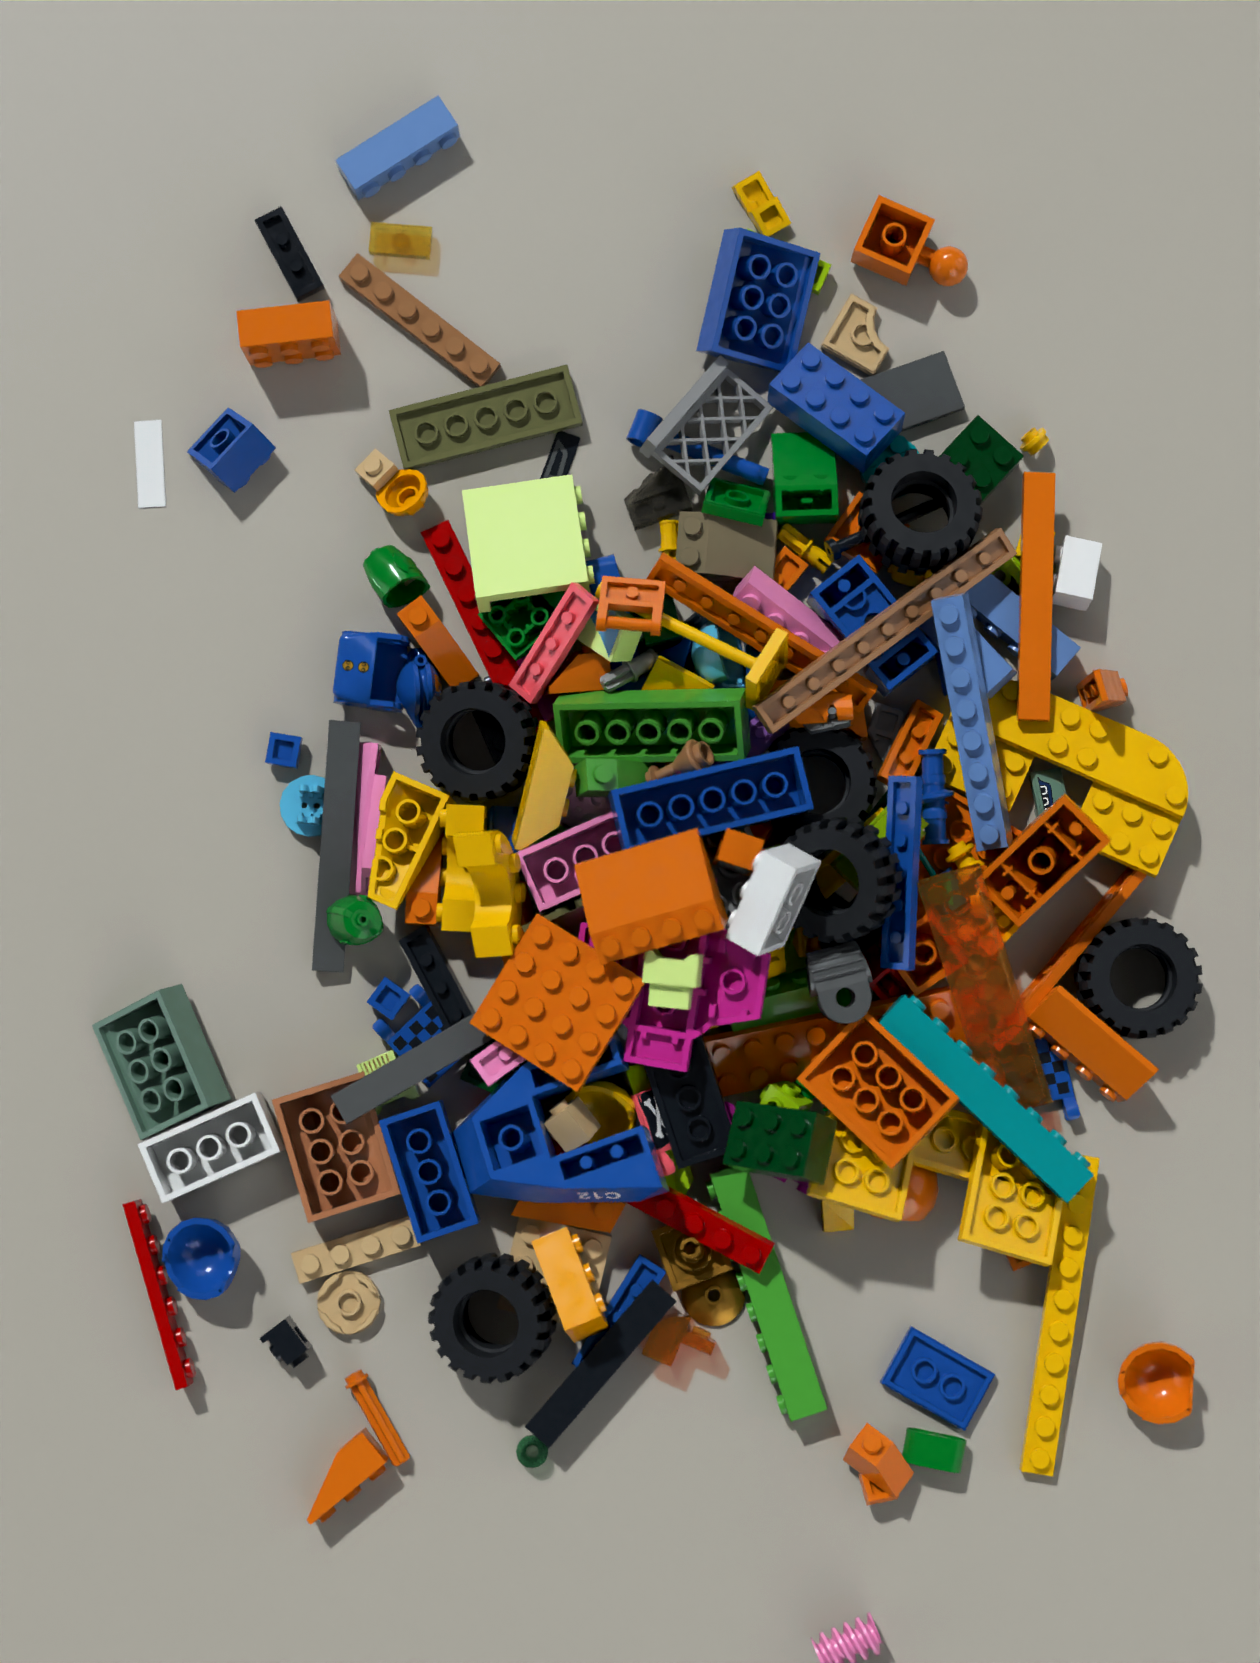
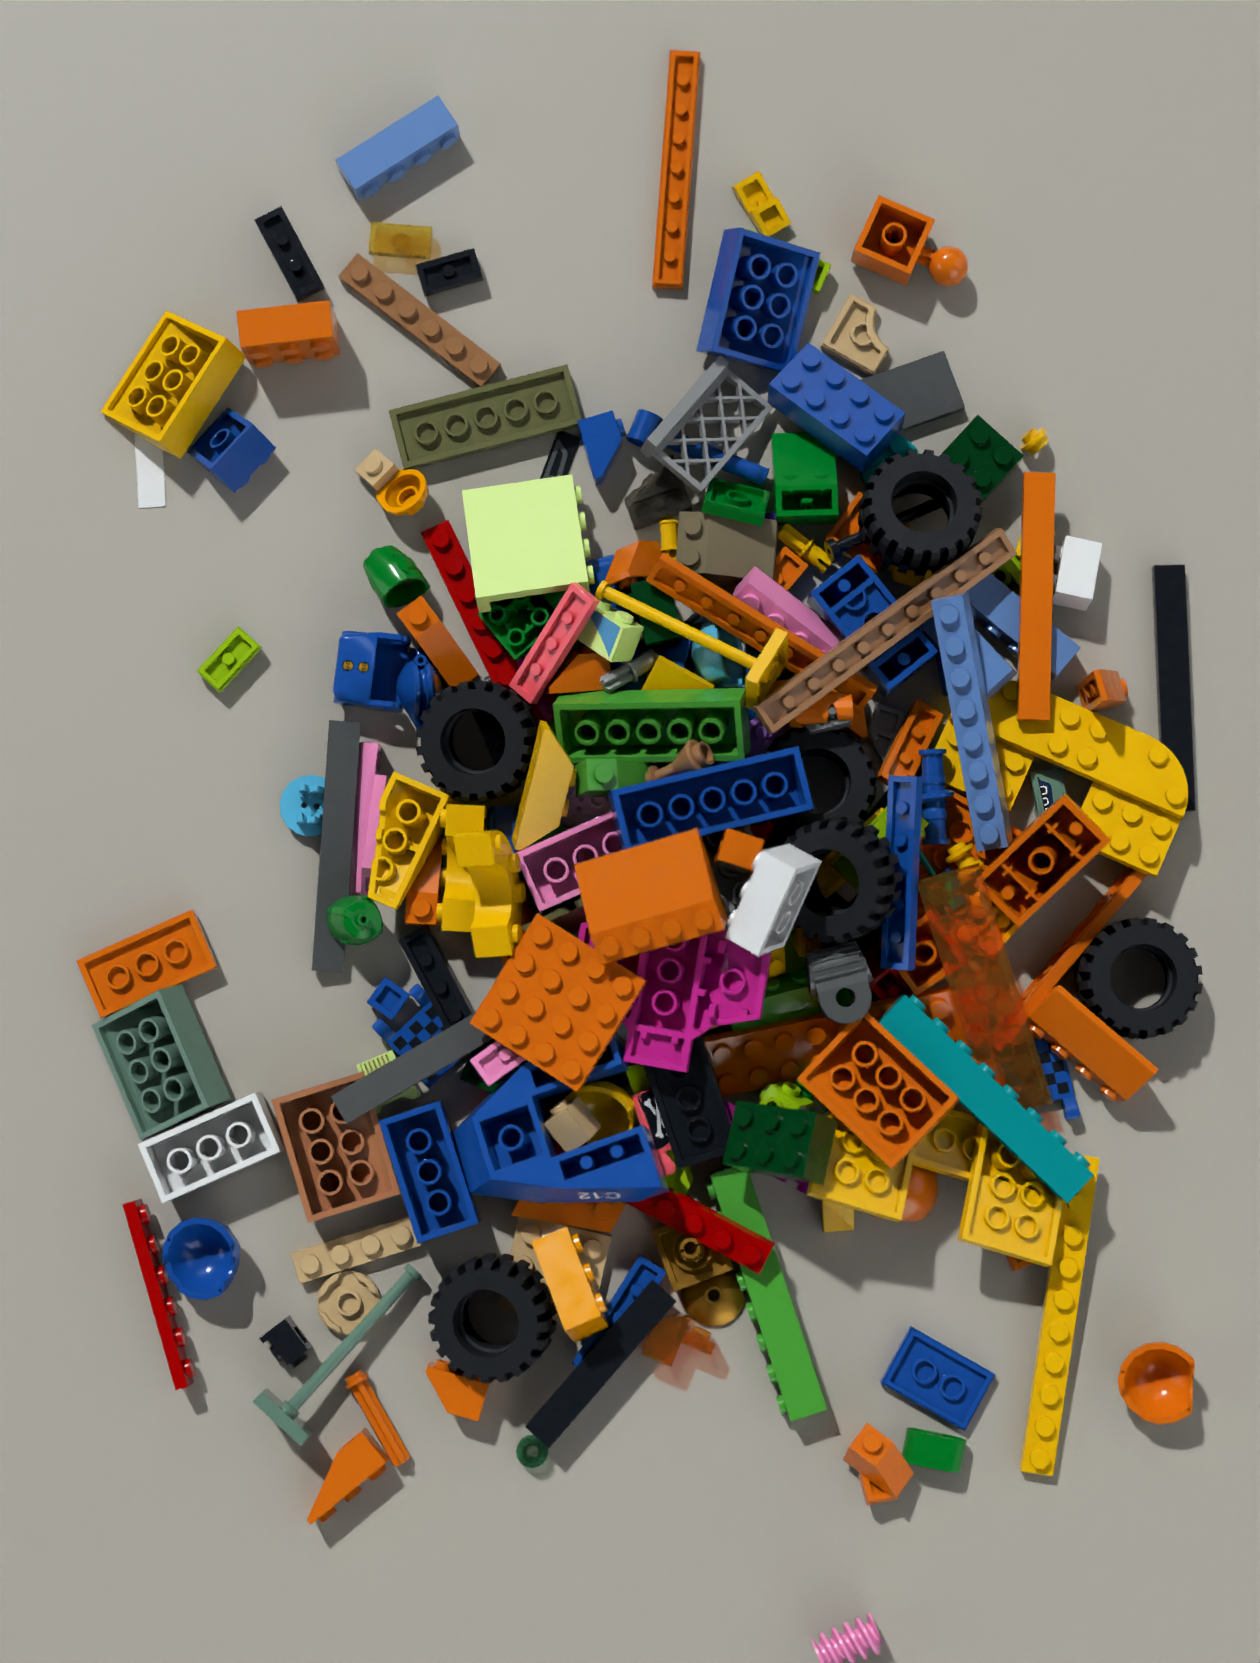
blue plate [265,732,303,769] -> none
orange plate [596,576,666,636] -> none
yellowish green piece [642,949,704,1010] -> none
none -> orange plate [76,910,218,1018]
none -> yellow slope [100,310,246,459]
none -> lime plate [196,626,262,693]
none -> sand green tile [253,1264,423,1446]
none -> black plate [415,248,483,297]
none -> orange slope [425,1359,489,1421]
none -> blue slope [577,410,626,486]
none -> orange slope [605,540,662,590]
none -> orange tile [652,50,700,290]
none -> black tile [1152,565,1196,812]

